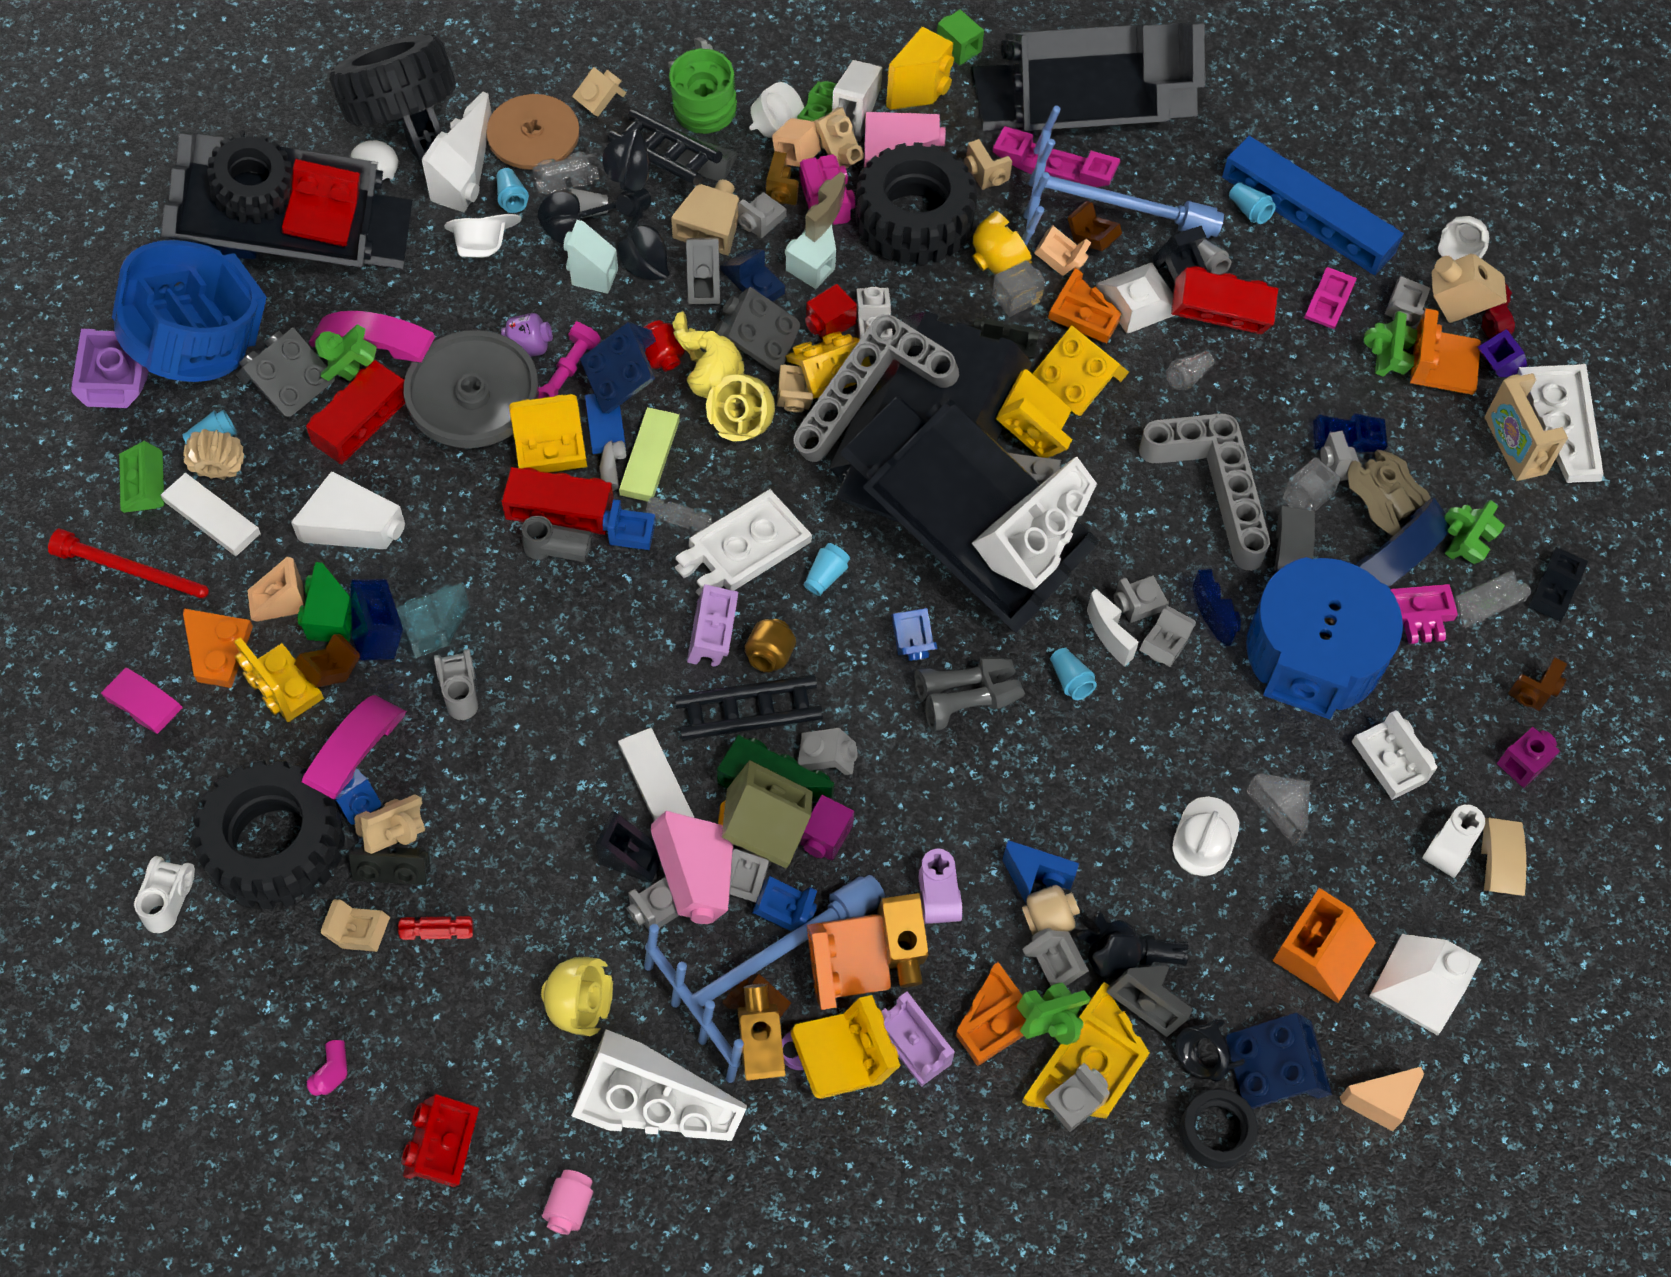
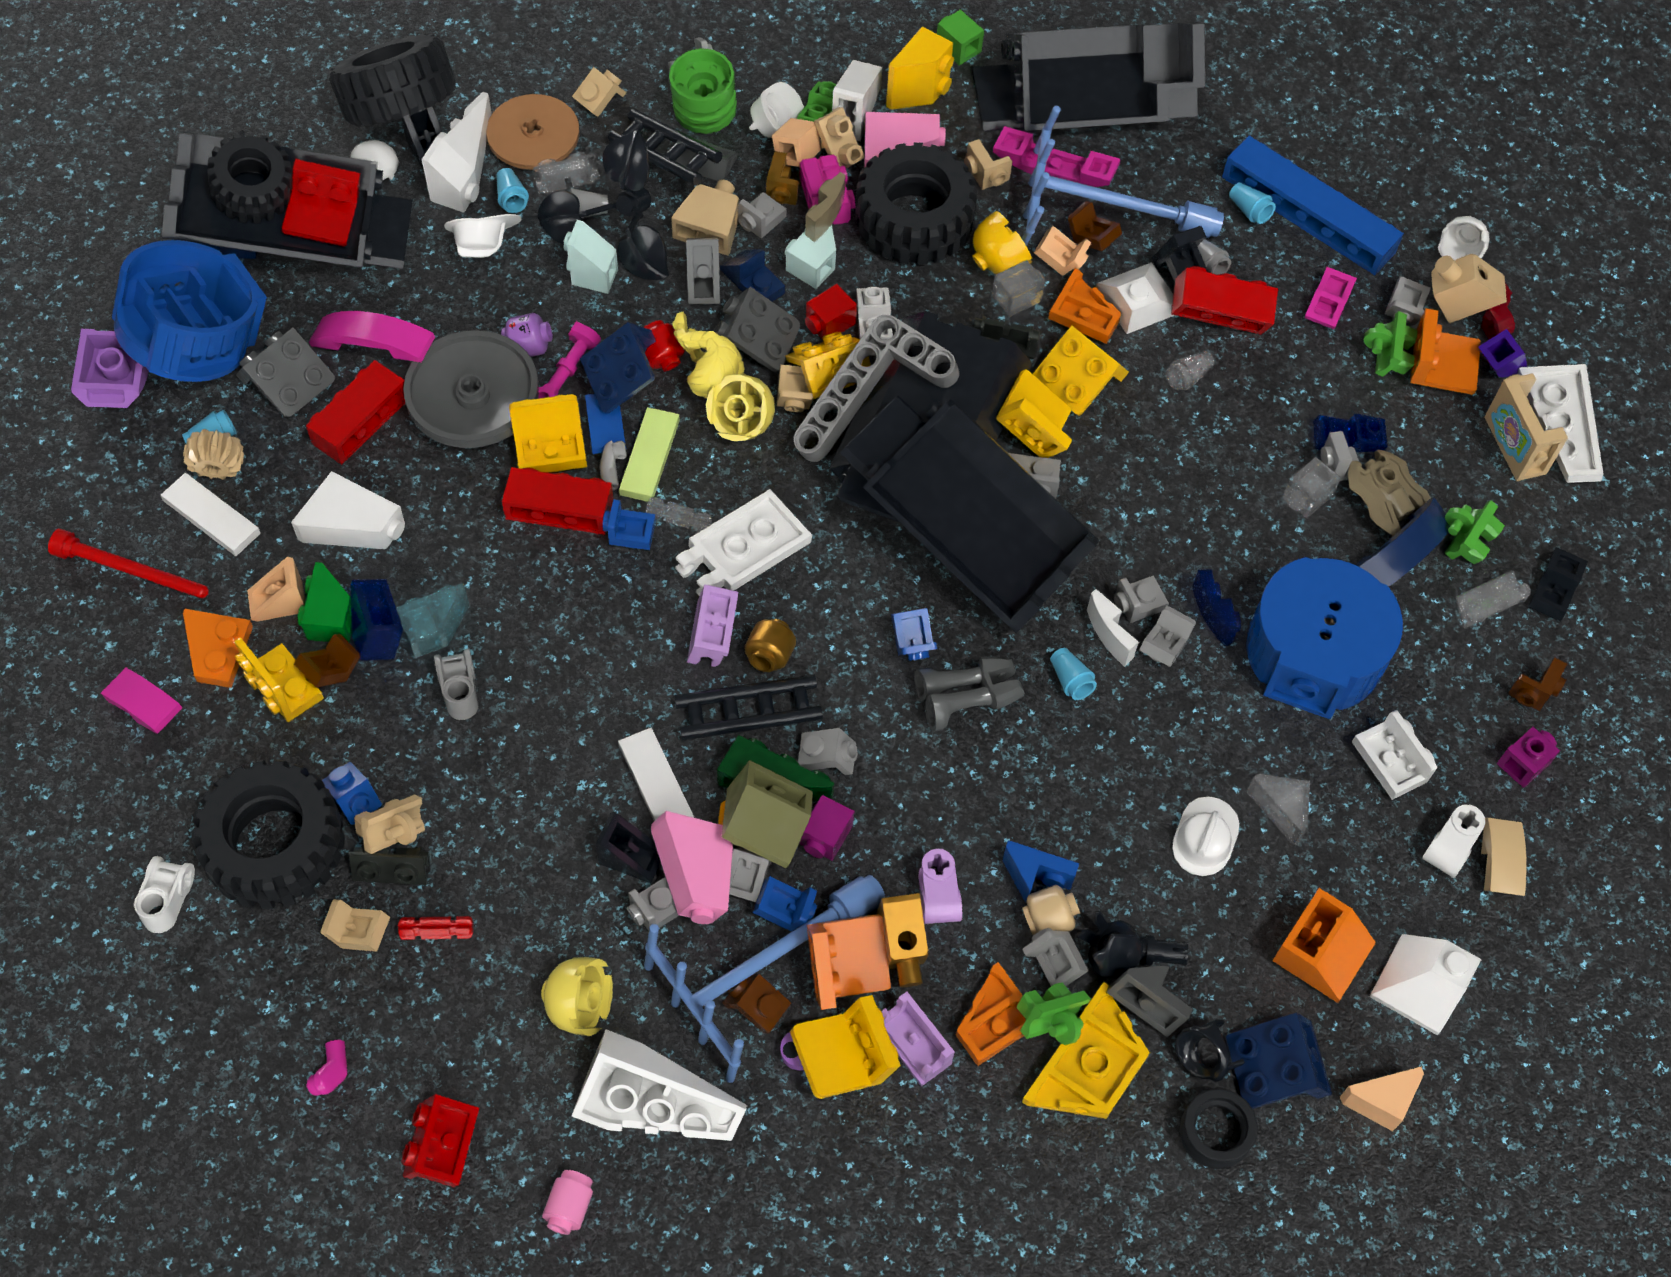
bright green slope [119,441,164,513] -> none
dark pink slope [302,695,406,799] -> none
bright green hips [315,324,377,381] -> none
dark grey piece [522,516,592,562] -> none
pearl gold torso [738,984,785,1081] -> none
medium azure cone [803,543,850,596] -> none
white wedge [972,457,1097,590] -> none
light grey bracket [1044,1063,1110,1132] -> none
light grey beam [1139,414,1270,571] -> none
dark grey slope [1274,506,1315,571] -> none
dark pink hinge [1390,584,1458,644] -> none

